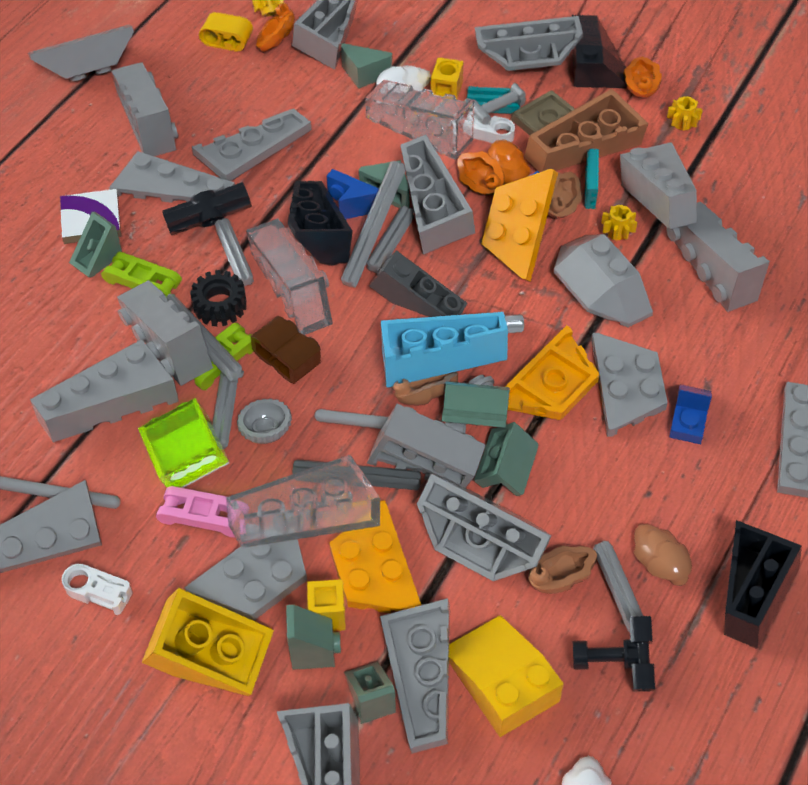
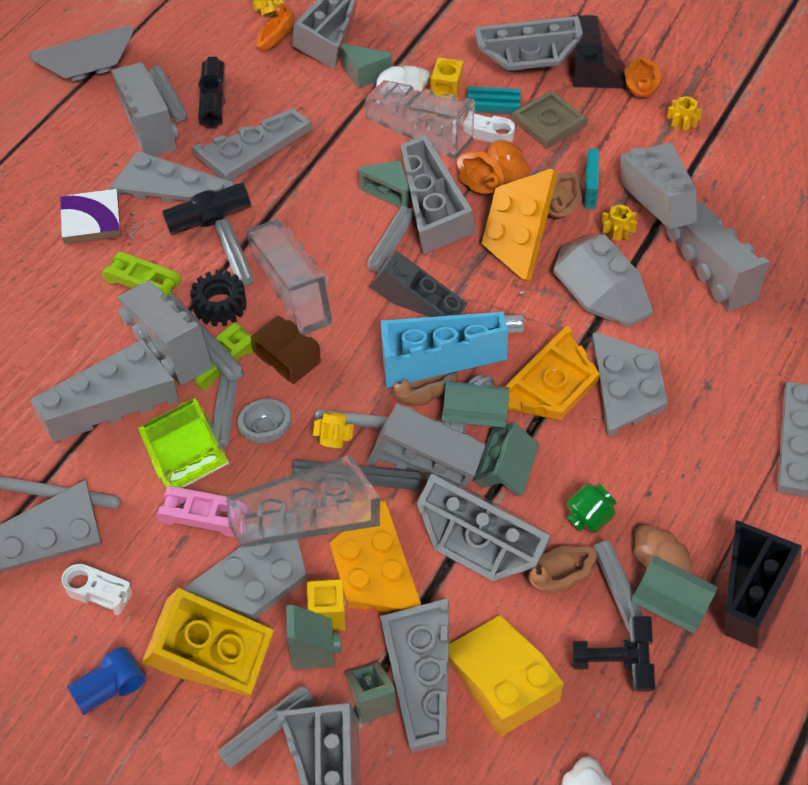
sand green slope [69,212,122,277] -> none
yellow beam [199,12,253,51] -> none
black wedge [288,181,353,265] -> none
blue slope [327,169,379,219] -> none
light grey axle [341,161,405,288] -> none
light grey piece [467,83,526,125] -> none
nougat wedge [524,89,648,172] -> none
blue slope [669,384,712,445] -> none
none -> blue piece [67,647,146,715]
none -> light grey axle [149,65,188,123]
none -> black piece [198,57,225,129]
none -> light grey axle [218,686,314,768]
none -> yellow gear [313,412,354,448]
none -> green head [566,483,617,533]
none -> sand green panel [631,555,718,633]

